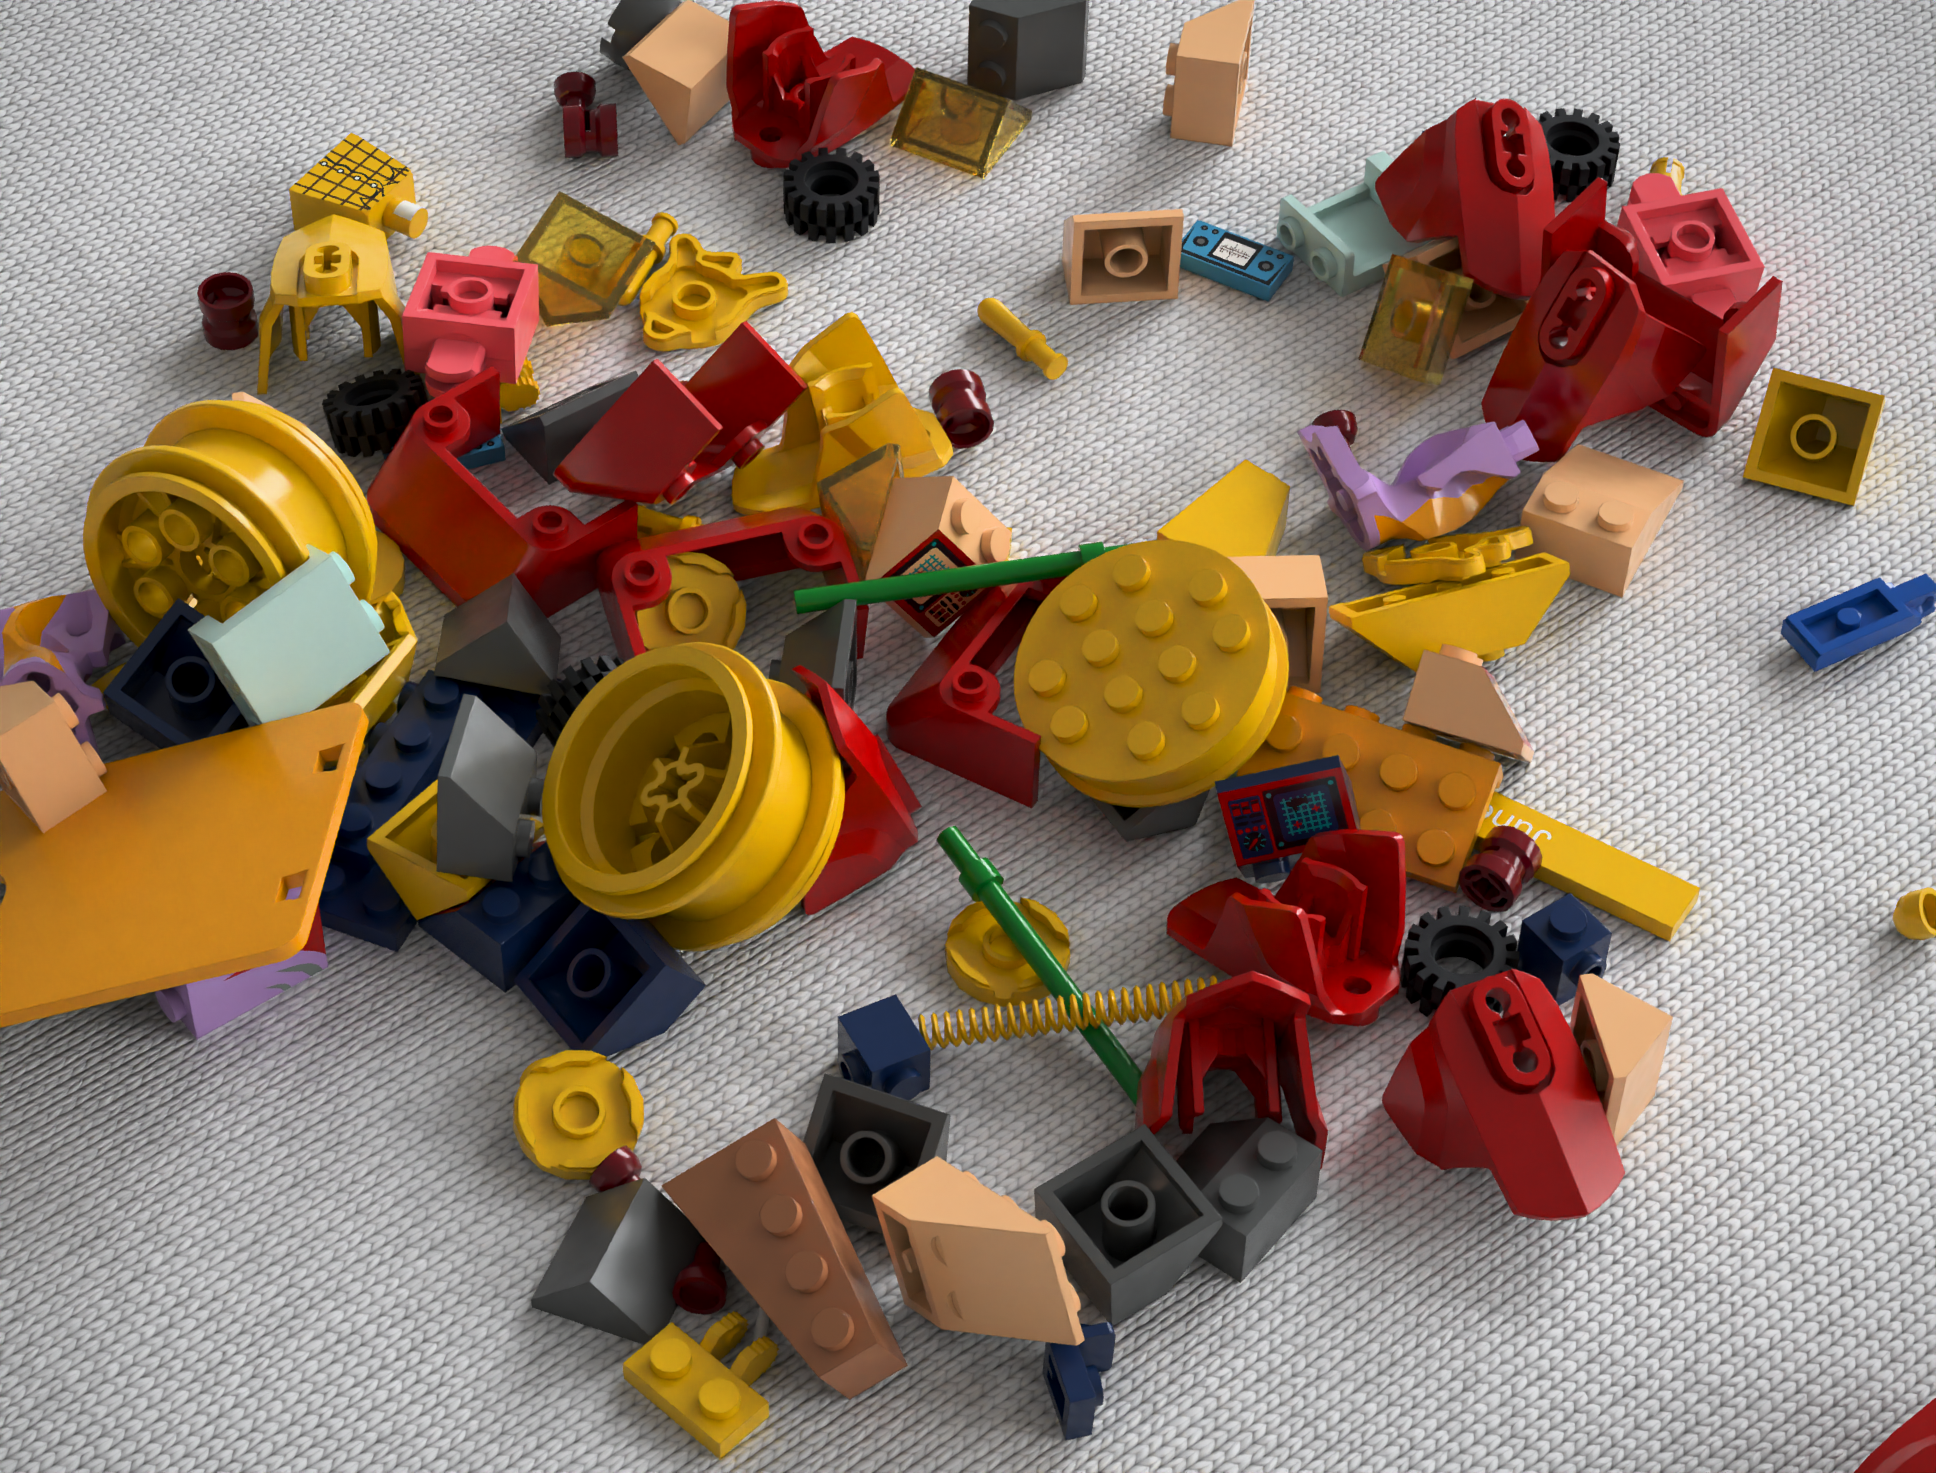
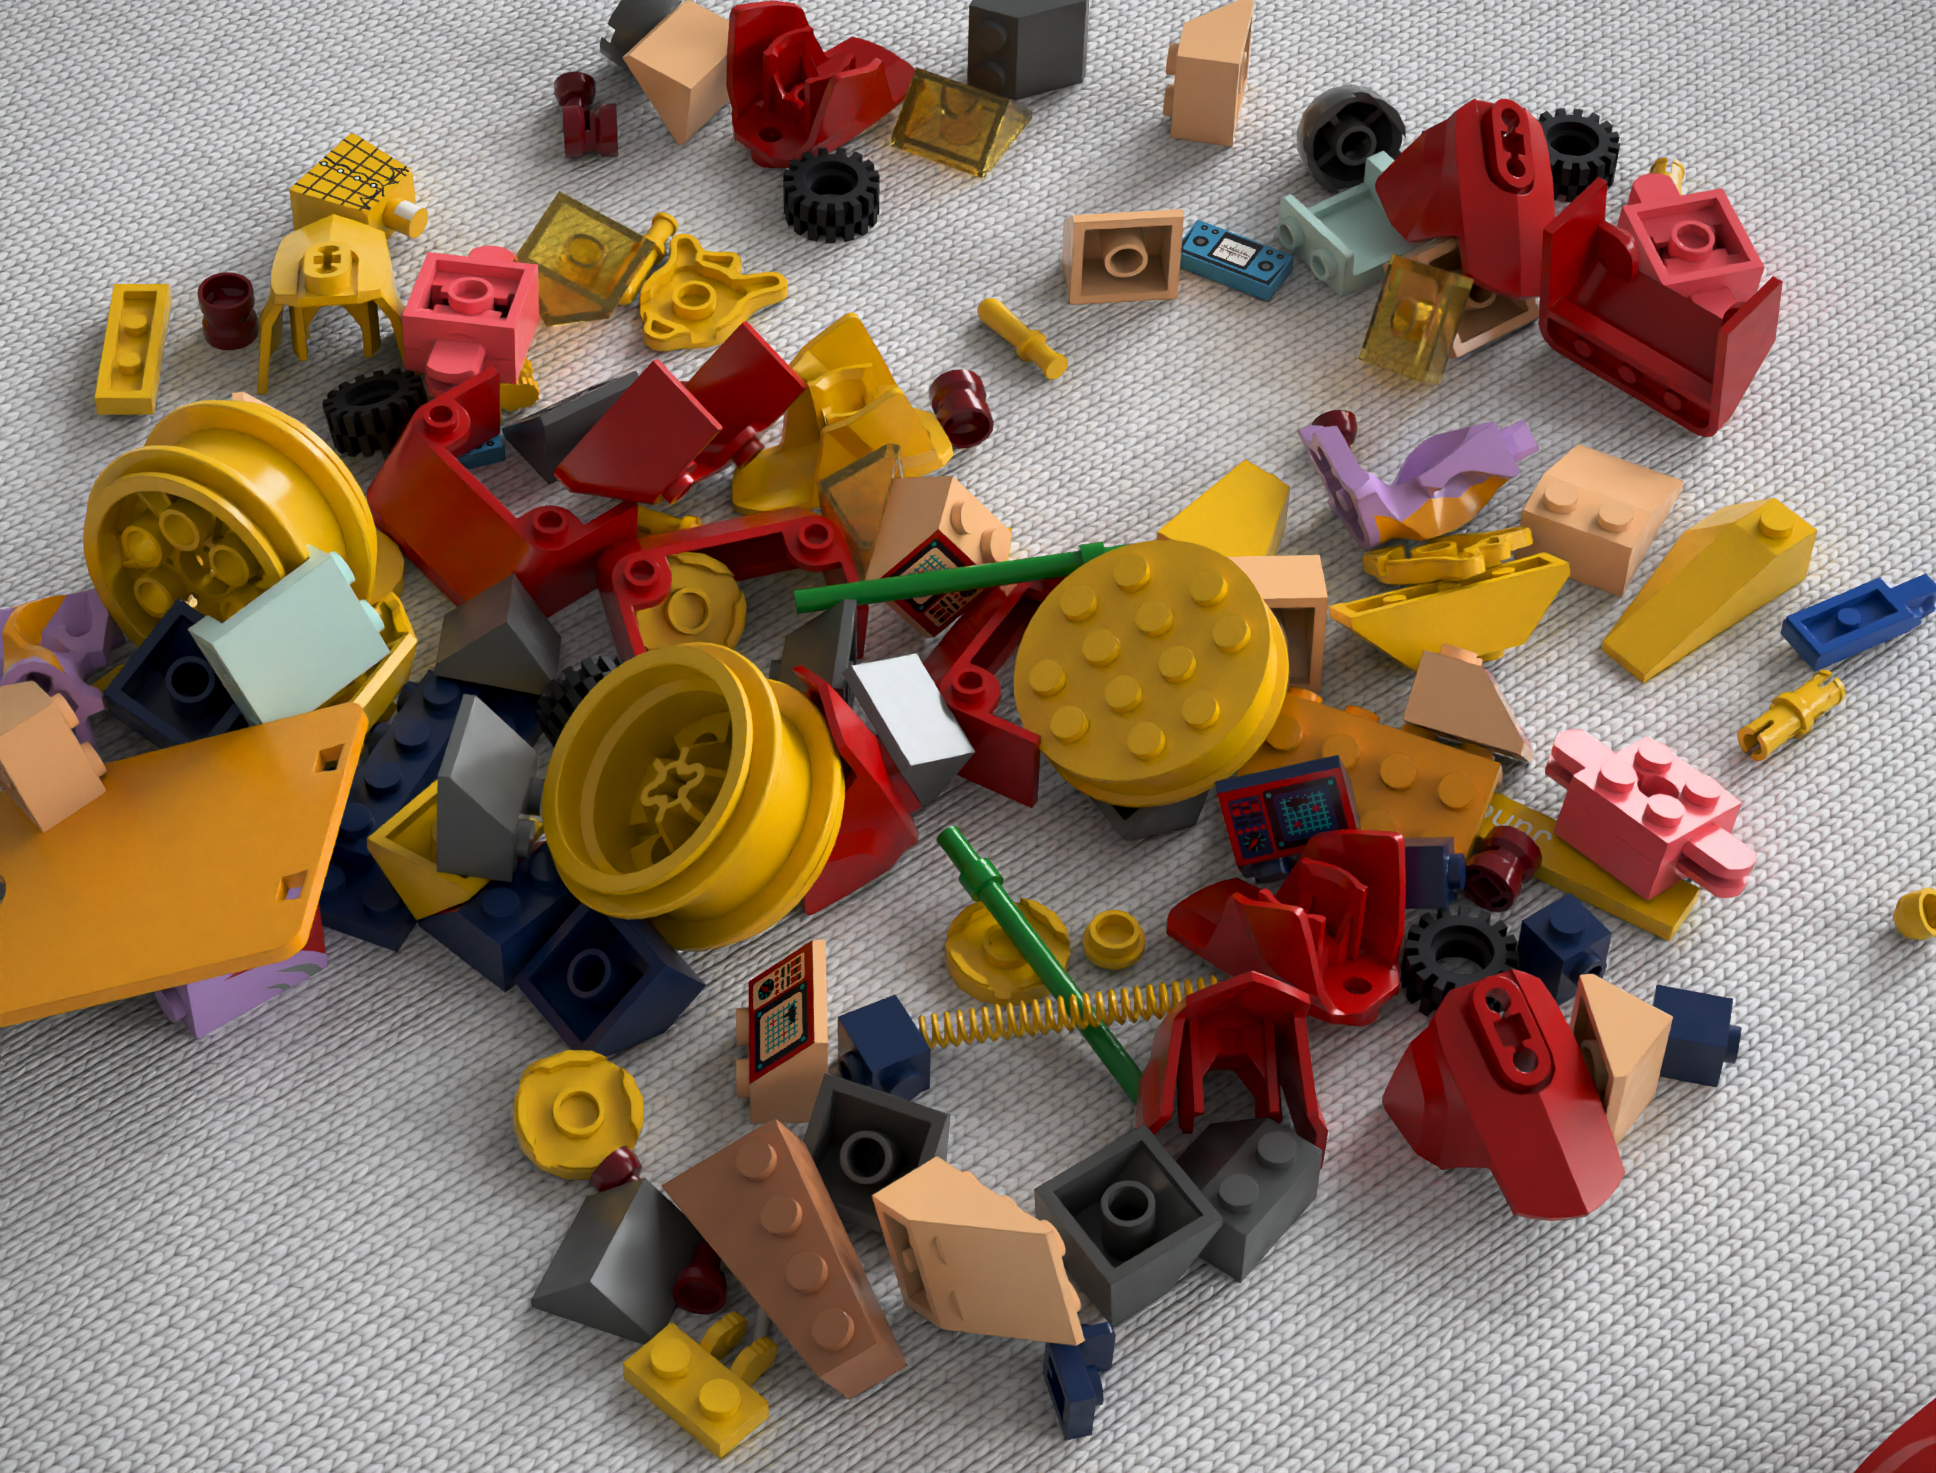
red piece [1481,249,1707,462] -> none
yellow slope [1743,368,1886,506] -> none
none -> yellow plate [94,284,172,415]
none -> light nougat slope [736,940,828,1124]
none -> slope [841,653,975,807]
none -> yellow plate [1082,910,1145,970]
none -> dark grey cylinder [1297,84,1406,194]
none -> dark blue brick [1403,837,1466,909]
none -> coral brick [1545,729,1757,901]
none -> yellow wedge [1601,498,1817,683]
none -> dark blue brick [1652,985,1742,1087]
none -> yellow pin [1737,670,1846,761]

